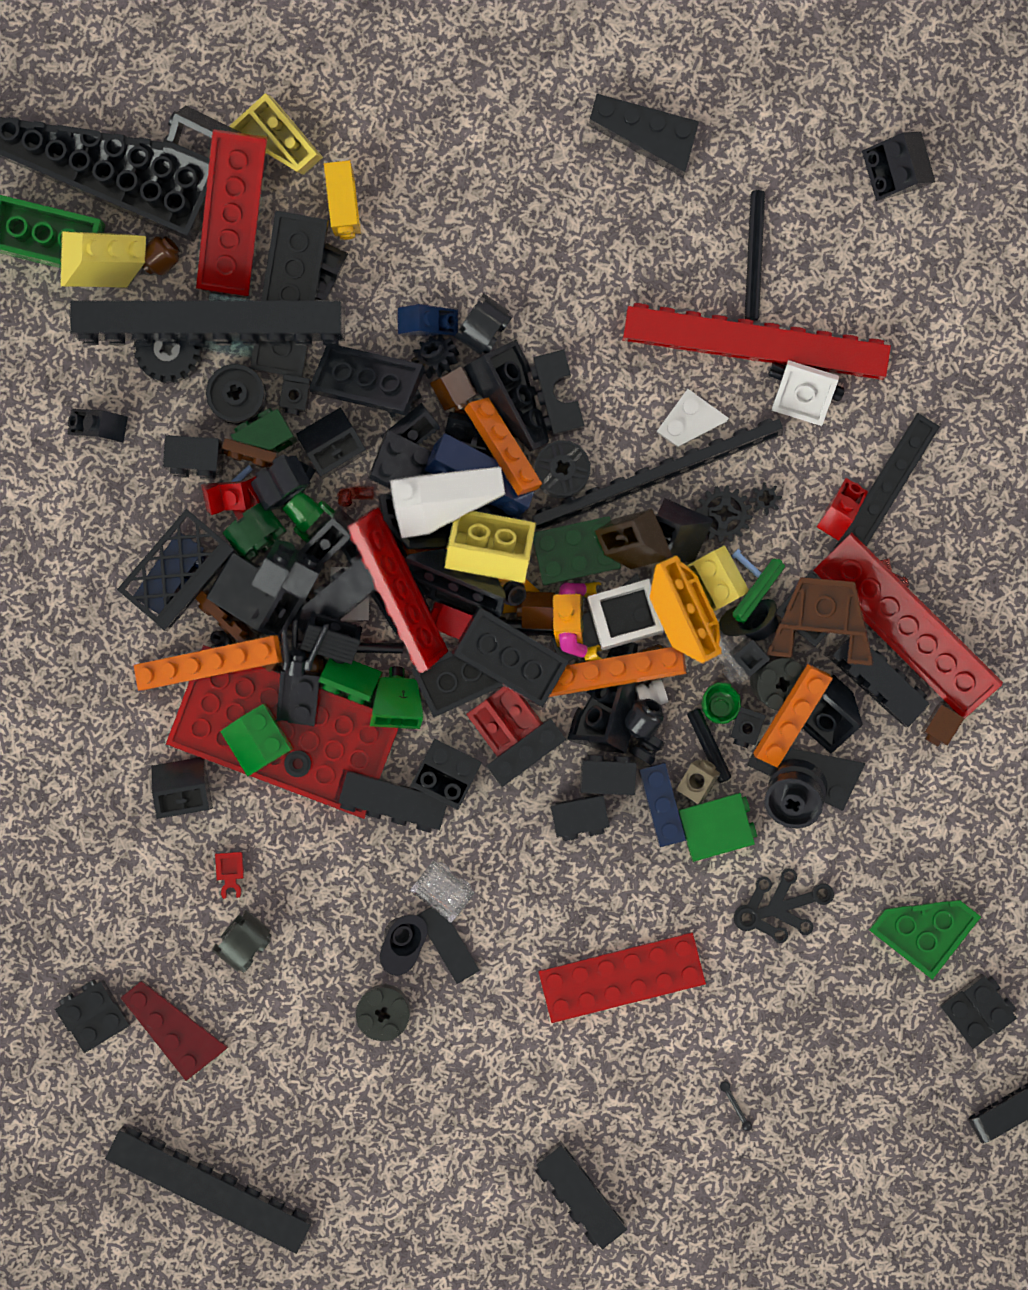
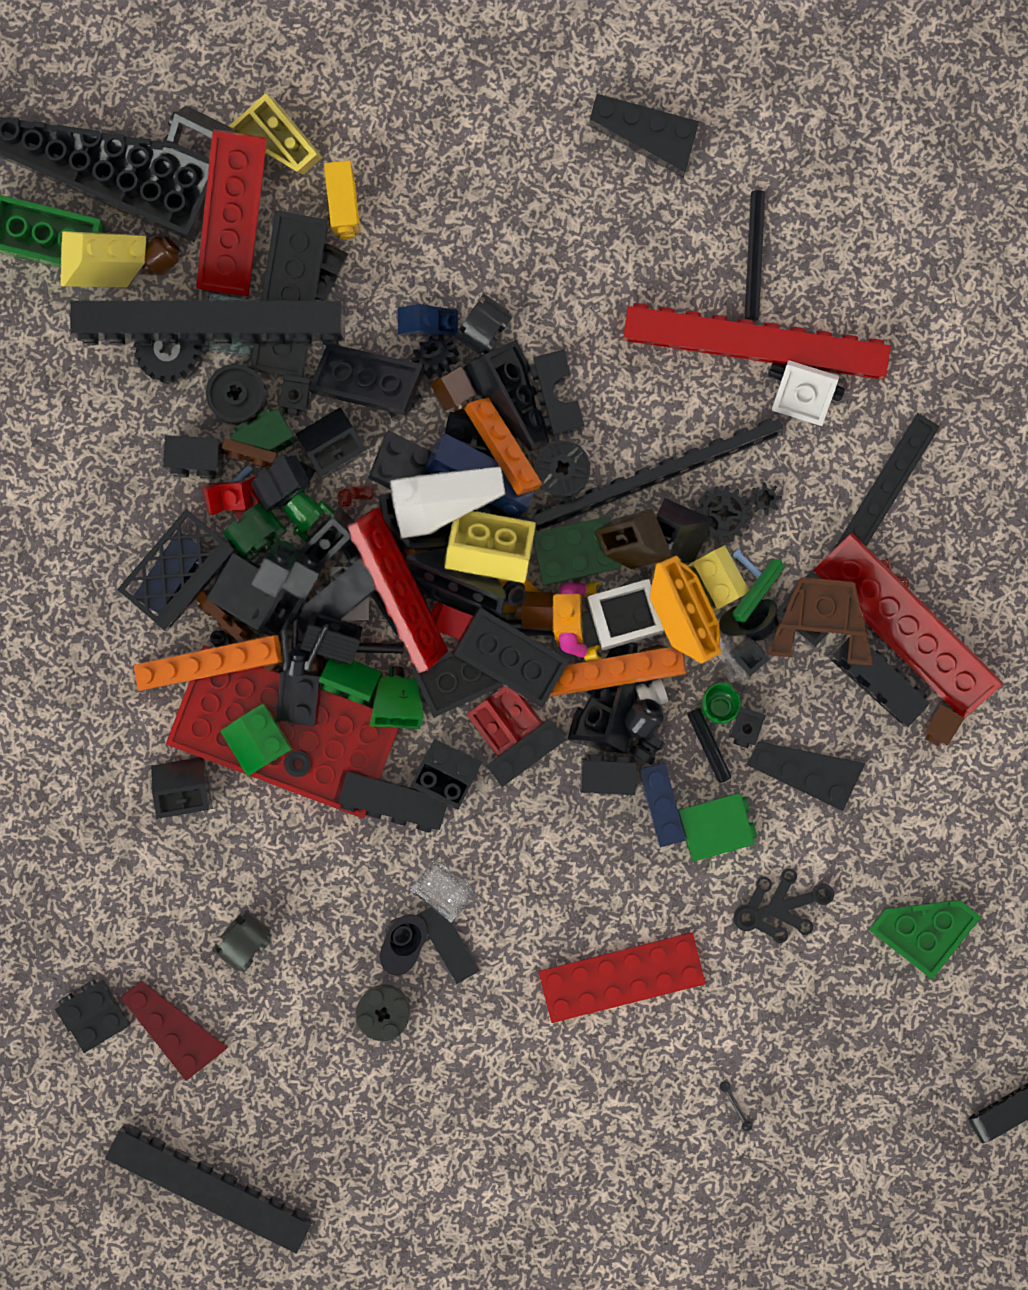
black slope [67,409,128,443] -> none
red plate [215,851,244,899] -> none
black brick [381,403,440,445] -> none
black brick [535,1141,627,1250] -> none
black brick [550,794,610,841] -> none
white wing [657,389,729,447] -> none
dark tan brick [676,759,721,804] -> none
pearl dark grey brick [750,655,805,711] -> none
orange plate [753,664,833,768] -> none
black wheel [764,759,828,829] -> none
black slope [802,674,863,754] -> none
red slope [817,478,868,541] -> none
black slope [862,131,936,201] -> none
black plate [939,974,1017,1049] -> none

